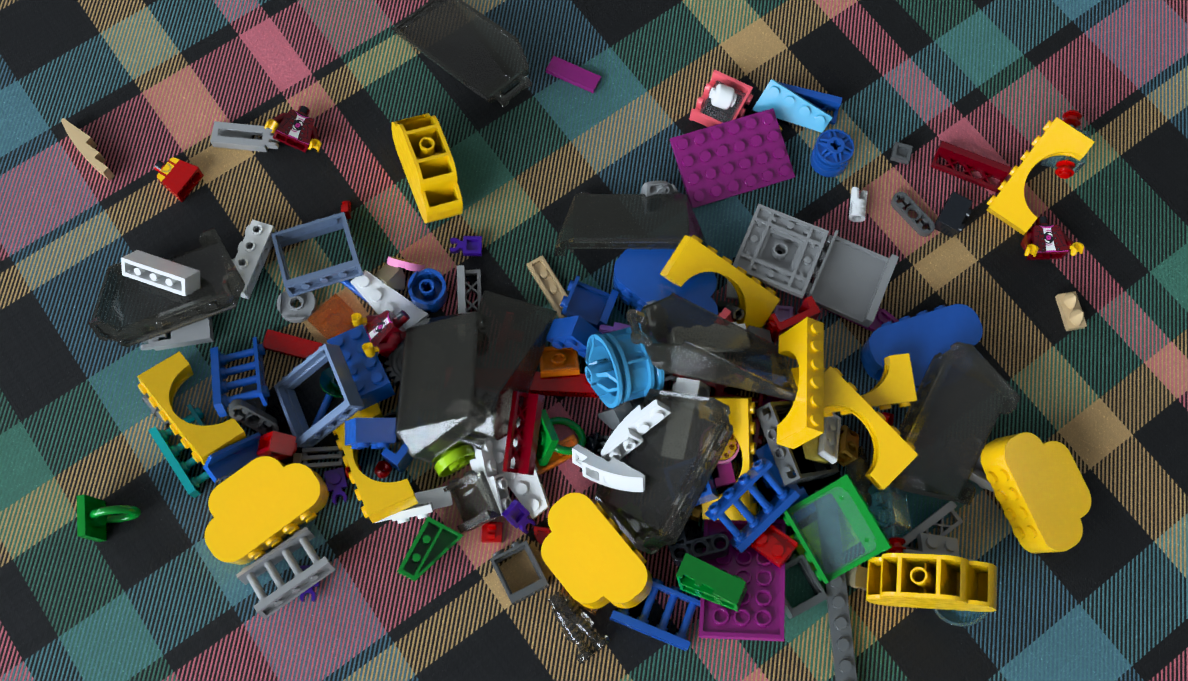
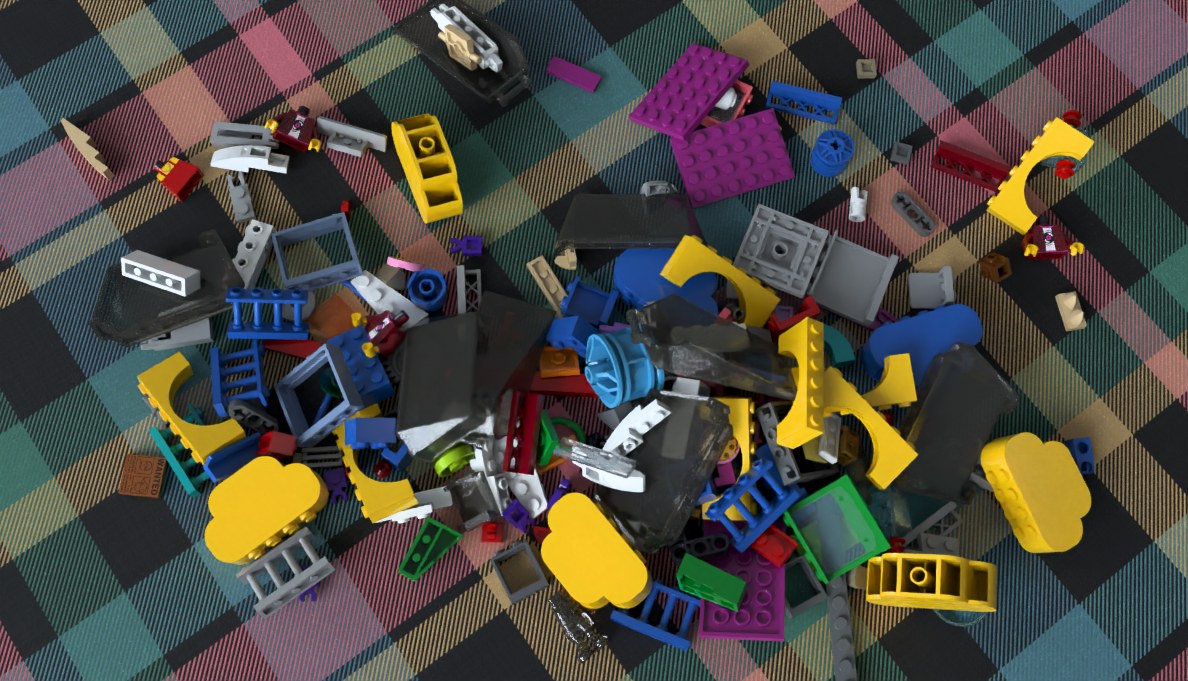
green tile [77,494,141,542] -> none
medium azure wing [752,79,833,133] -> none
black brick [935,191,973,238] -> none
none -> dark orange tile [118,454,168,498]
none -> white slope [211,145,290,173]
none -> blue fence [226,287,309,340]
none -> light grey hinge [227,172,256,223]
none -> light grey bracket [317,116,387,157]
none -> white hinge [430,4,503,73]
none -> tan plate [438,23,482,71]
none -> dark purple plate [547,478,573,511]
none -> clear tile [554,437,636,479]
none -> tan tile [555,243,577,270]
none -> magenta plate [629,43,749,141]
none -> teal arch [824,324,855,368]
none -> dark tan plate [856,59,877,79]
none -> light grey bracket [908,266,956,309]
none -> reddish brown brick [979,252,1012,283]
none -> blue leg [1064,437,1094,475]

